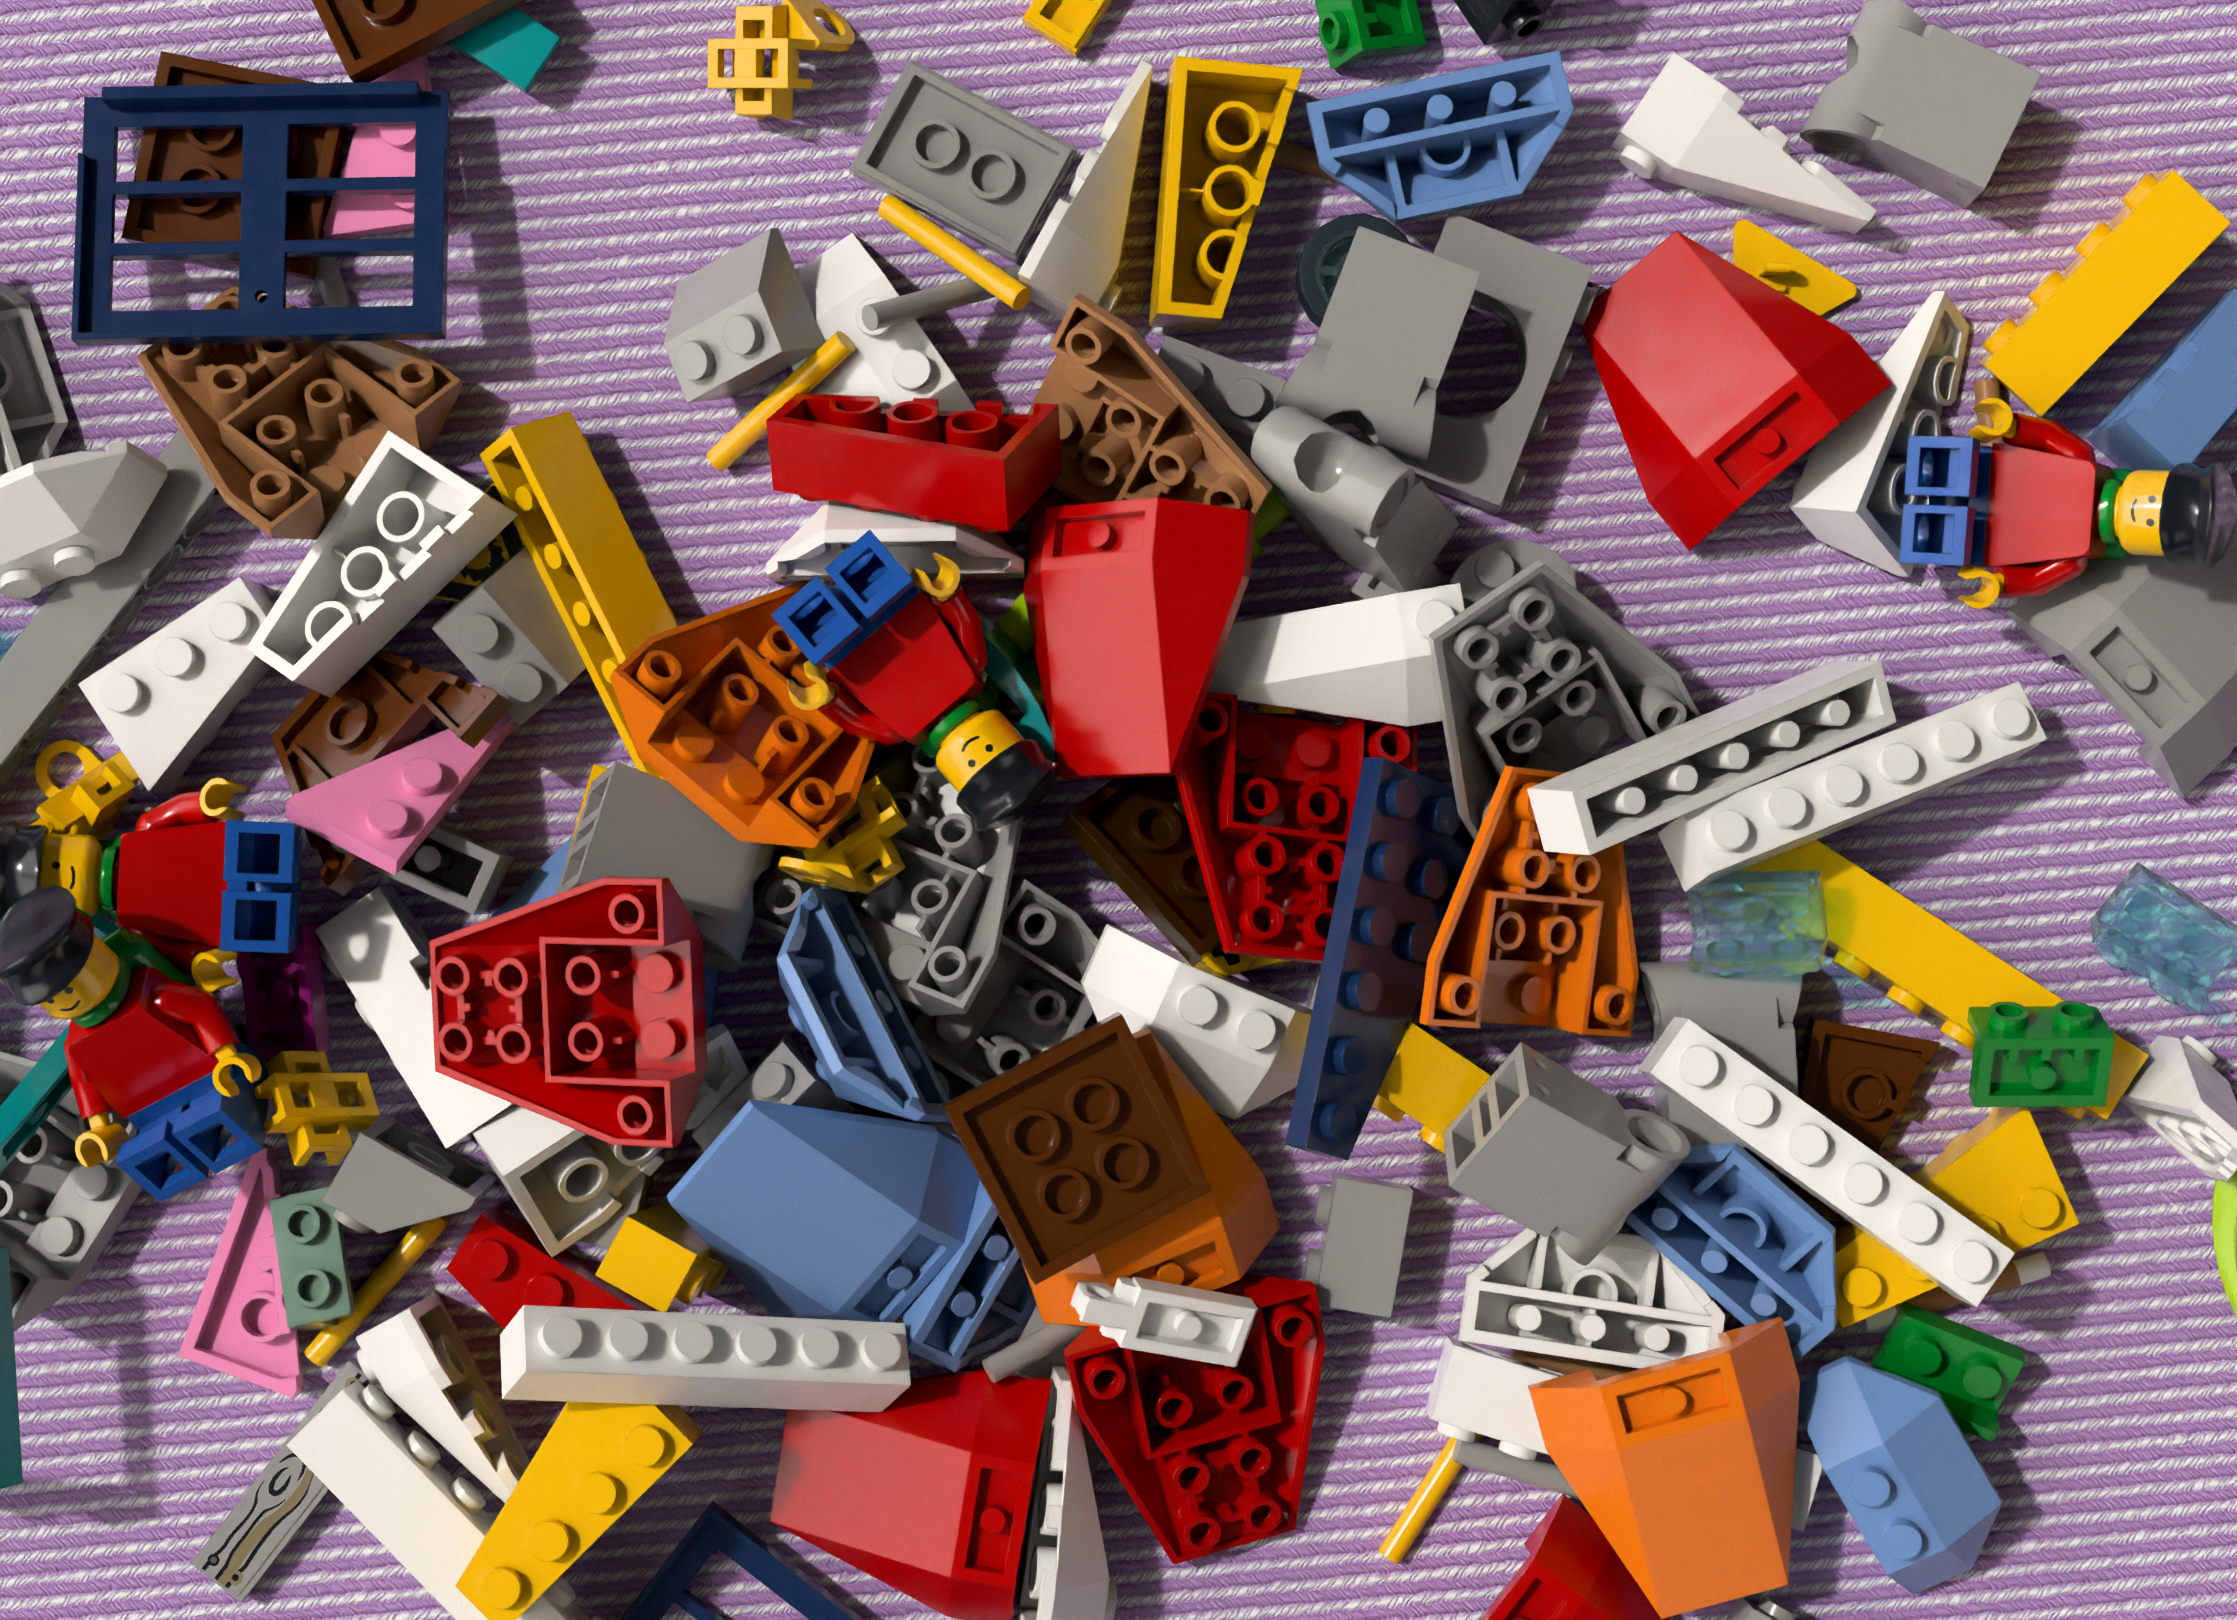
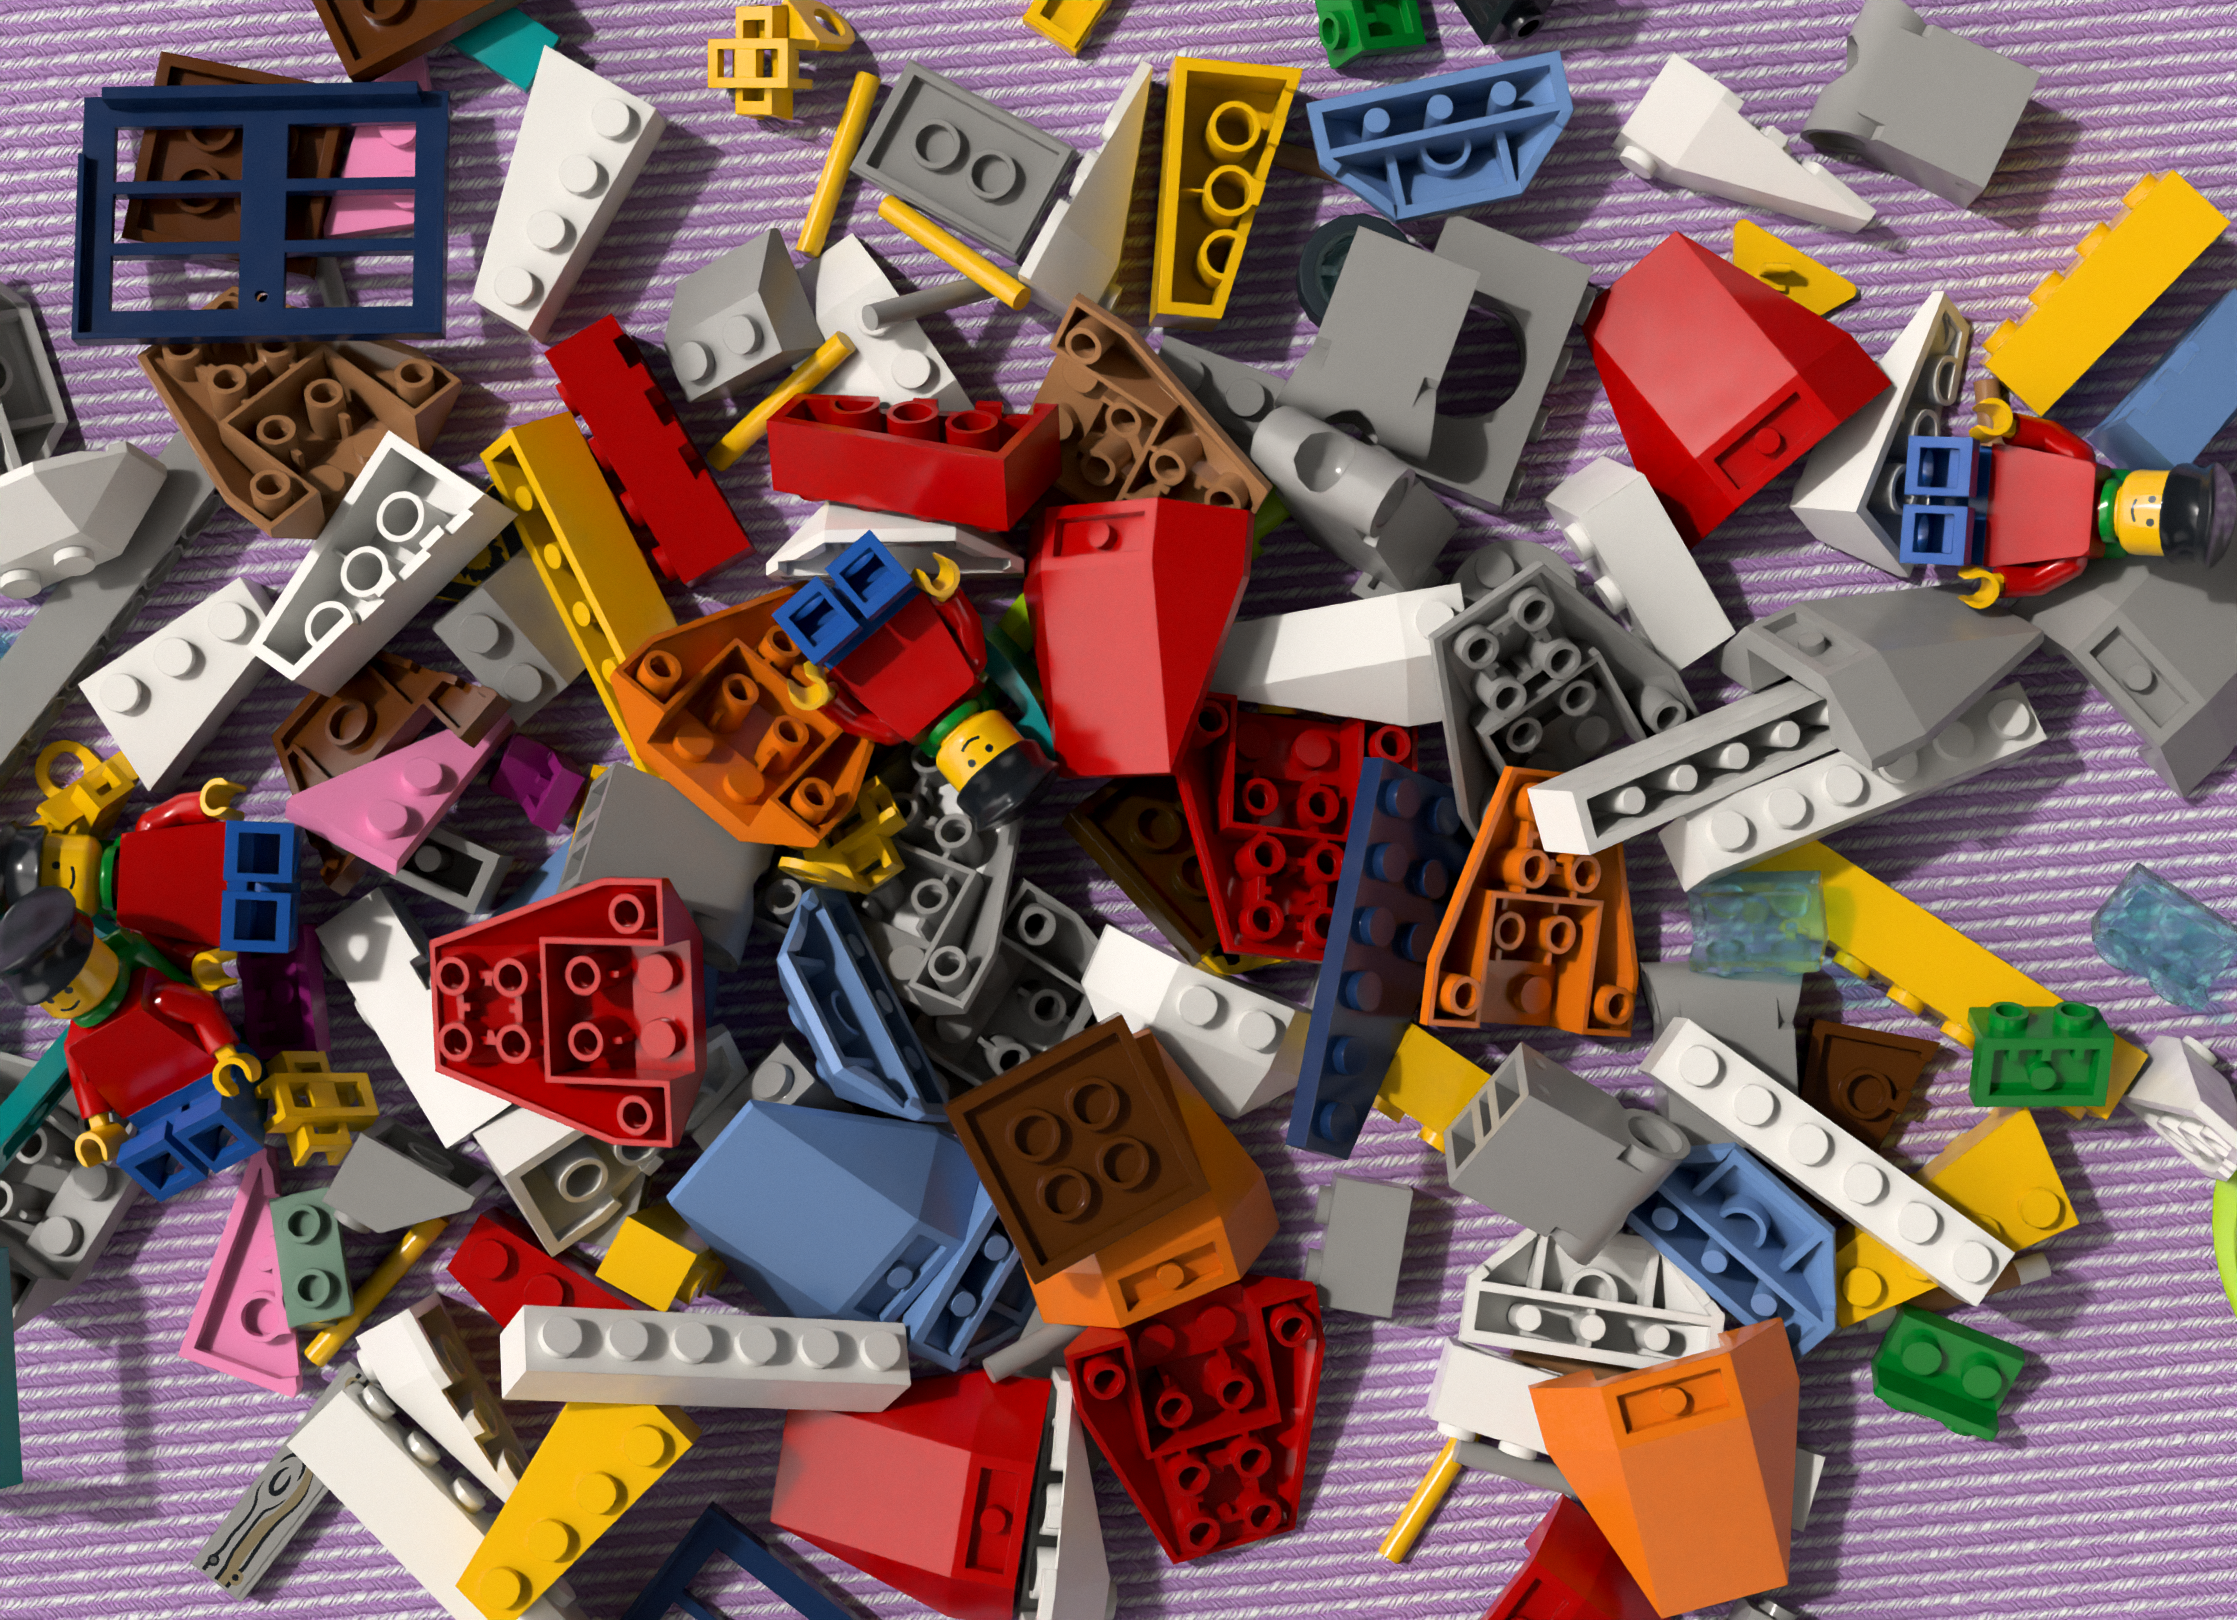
white hinge [1070,1277,1258,1367] -> none
medium blue wedge [1798,1355,2002,1594] -> none
none -> white wedge [472,45,667,343]
none -> magenta bracket [488,732,585,834]
none -> red wedge [544,313,758,590]
none -> yellow bar [795,71,881,259]
none -> white wedge [1540,455,1736,672]
none -> light grey wedge [1714,583,2044,771]

